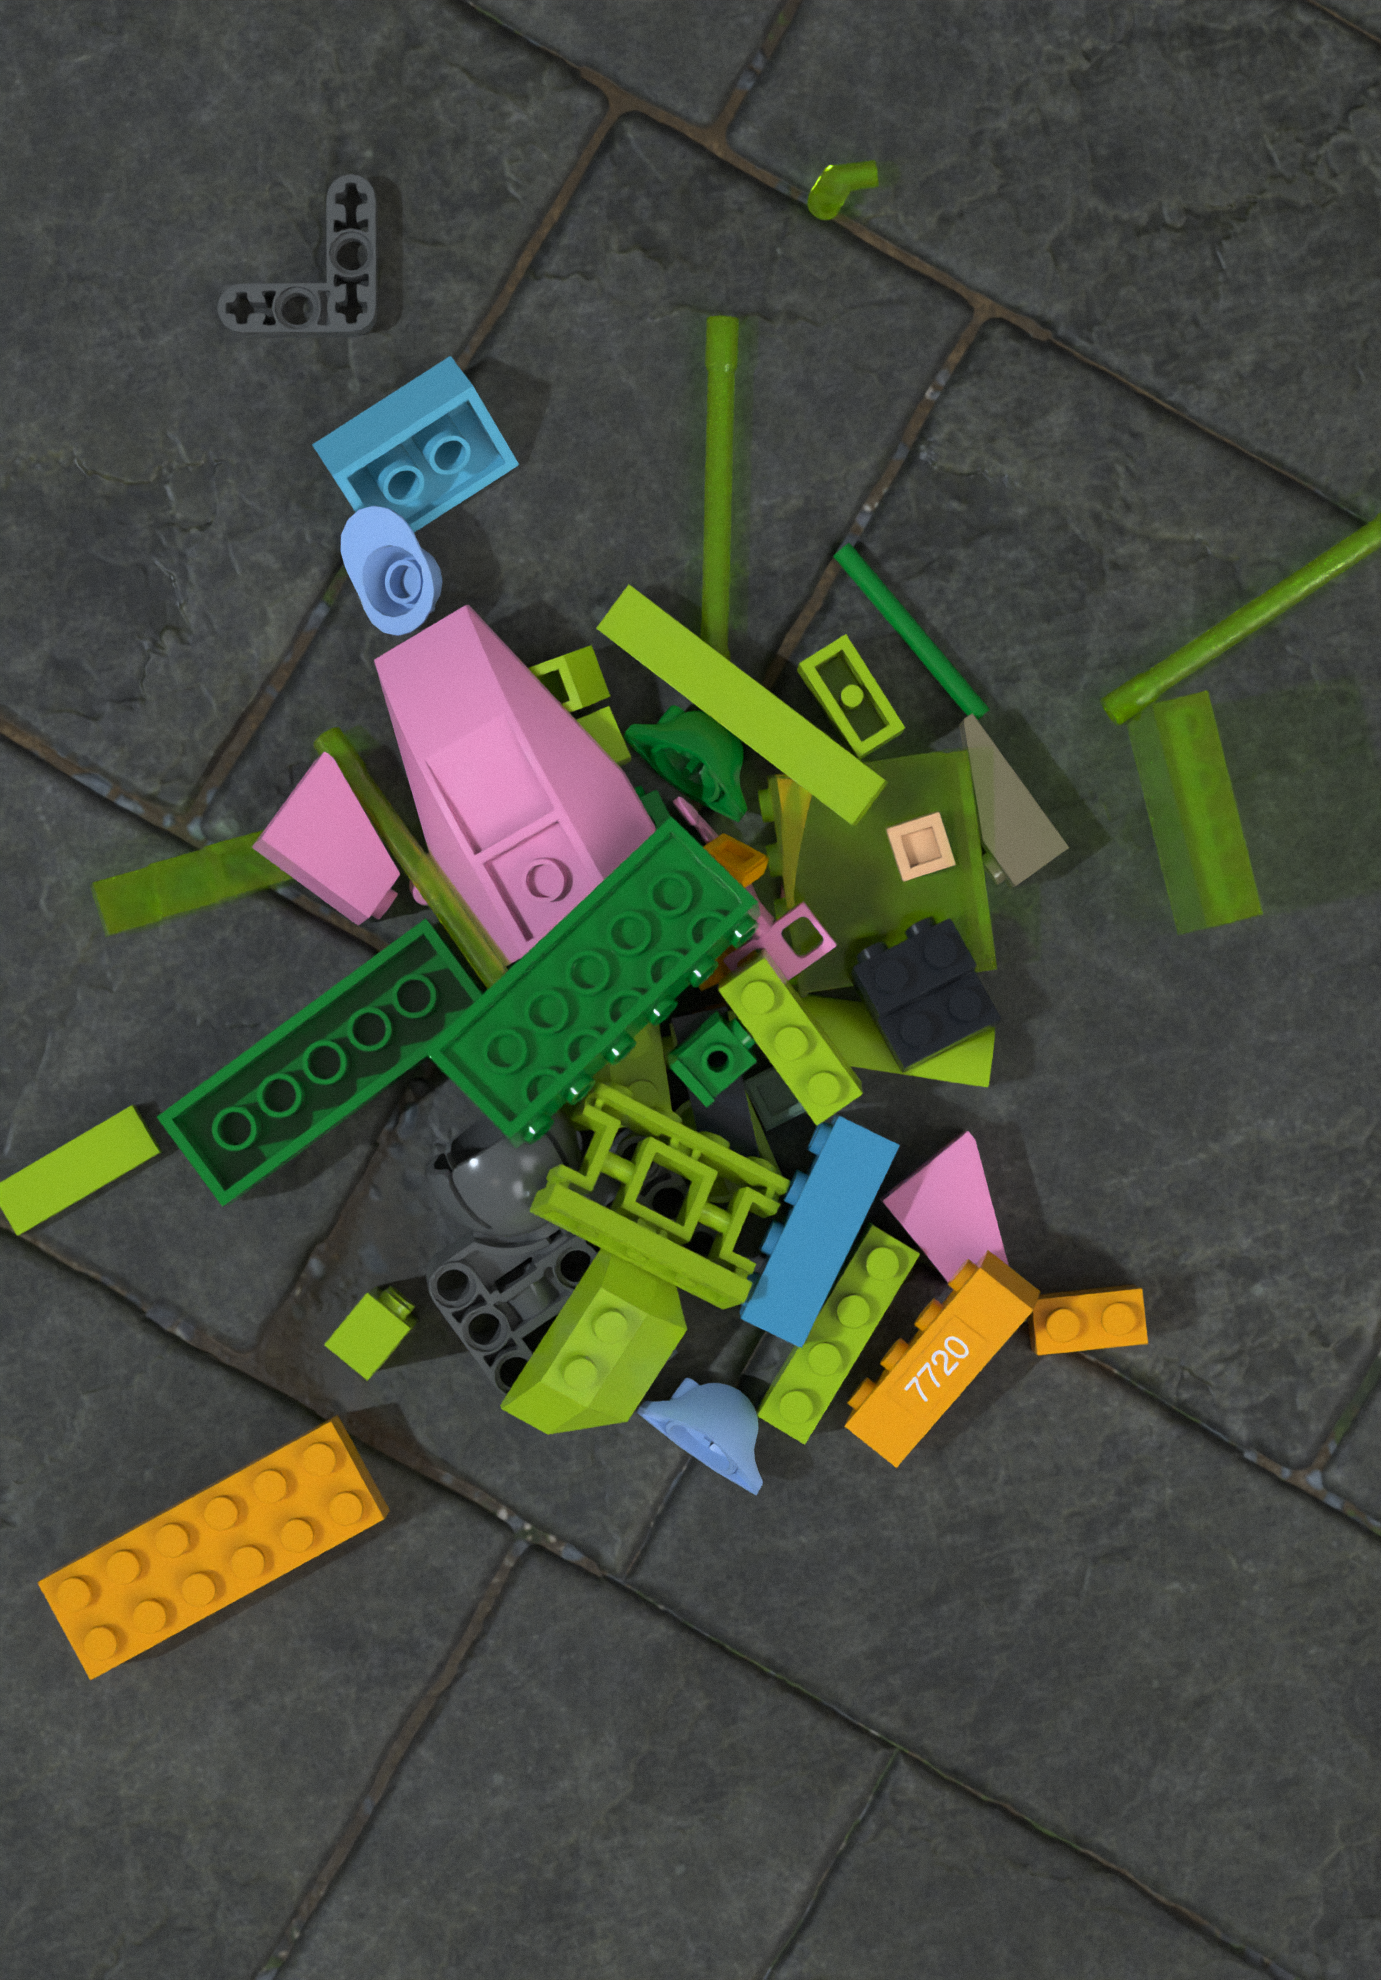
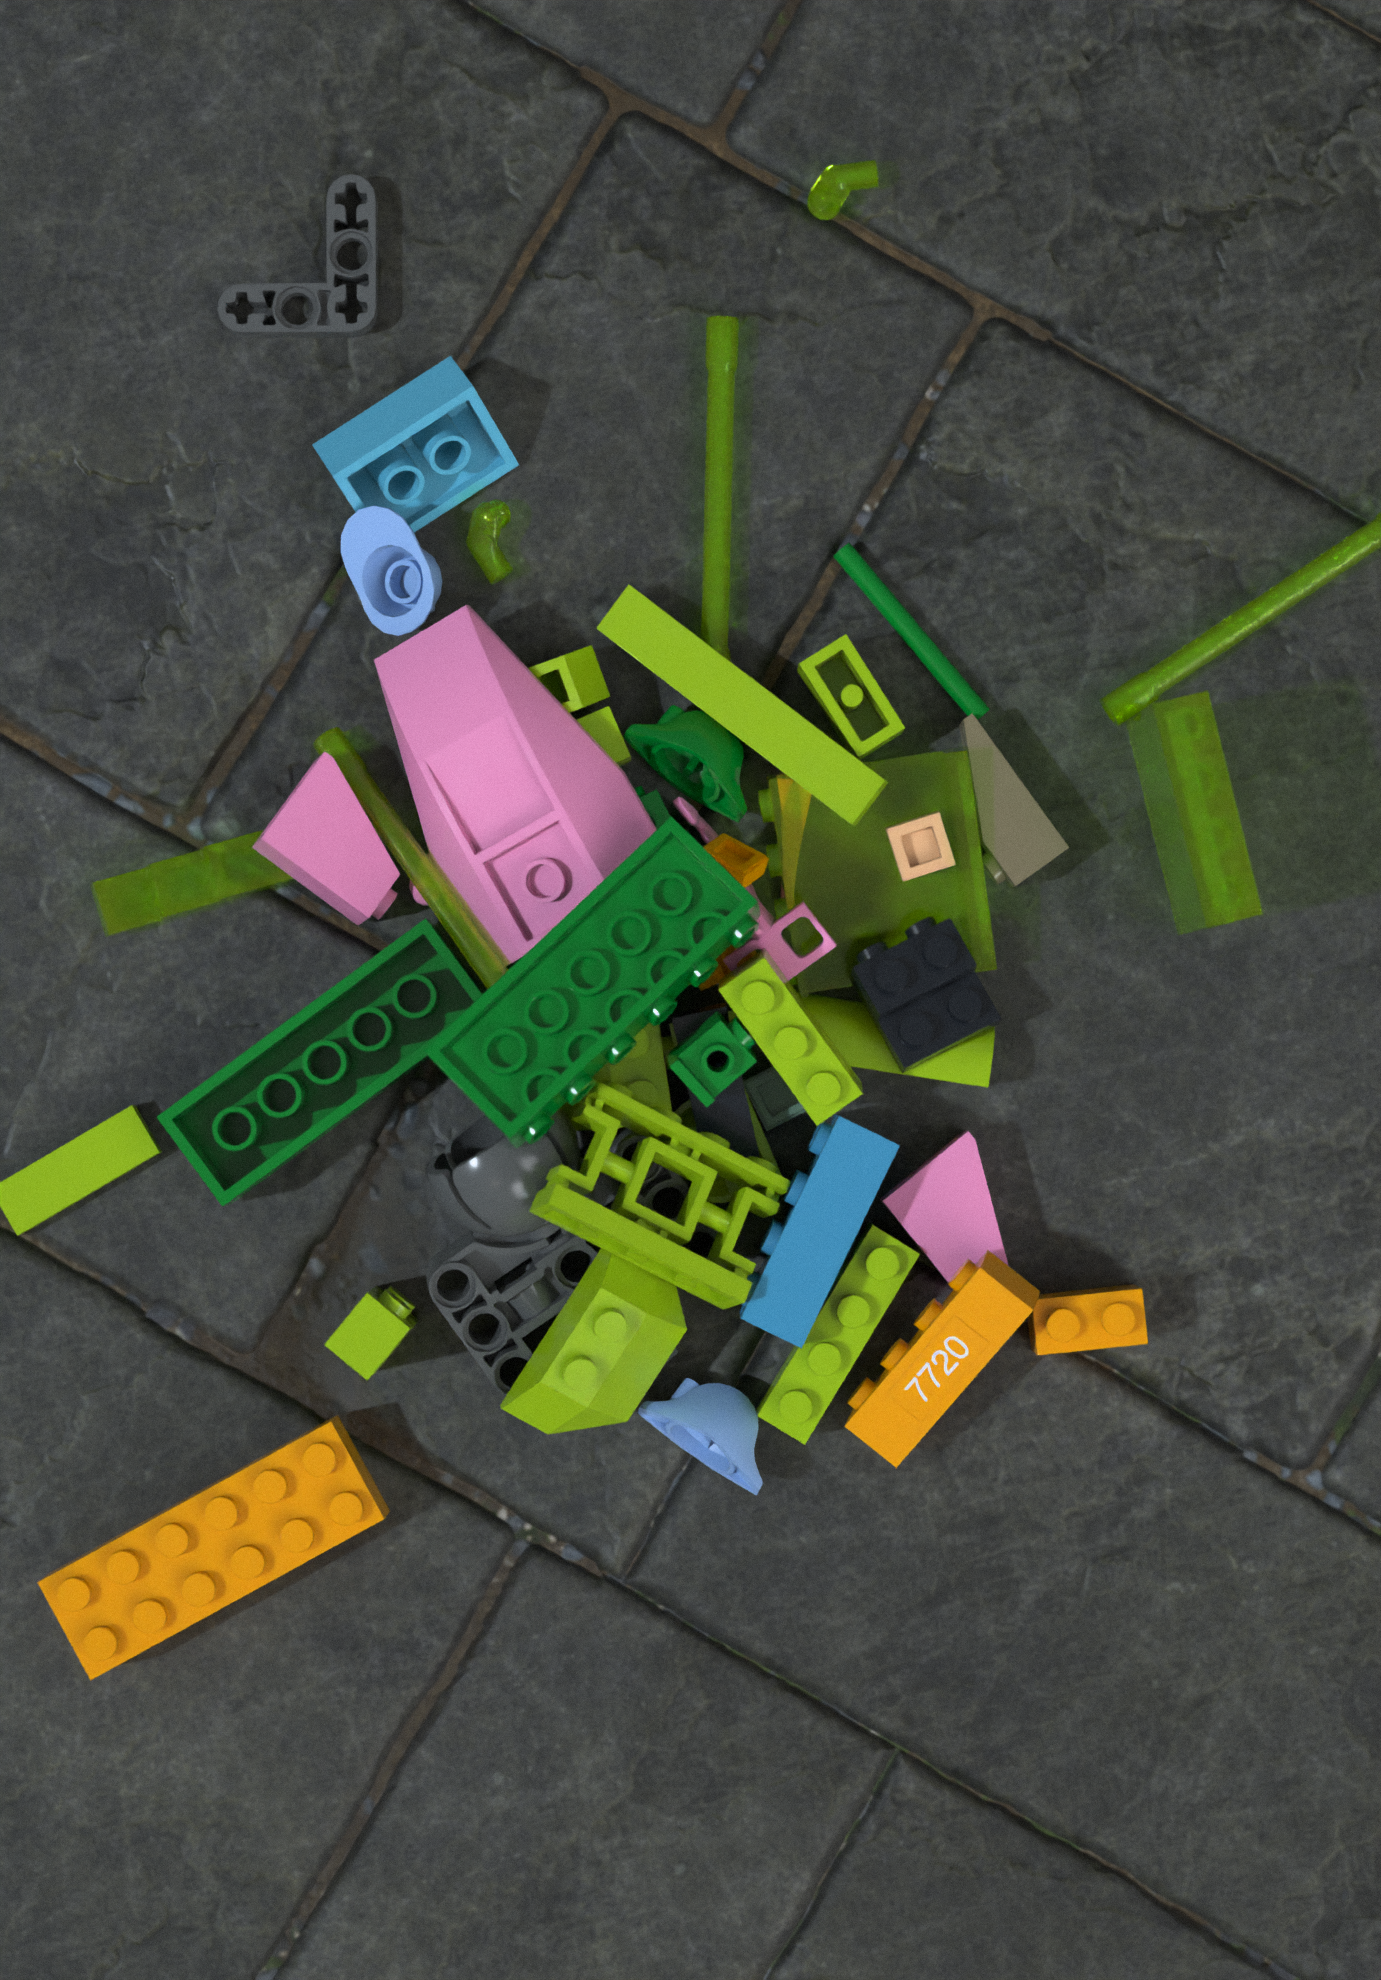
none -> clear neon green arm [466,499,514,585]

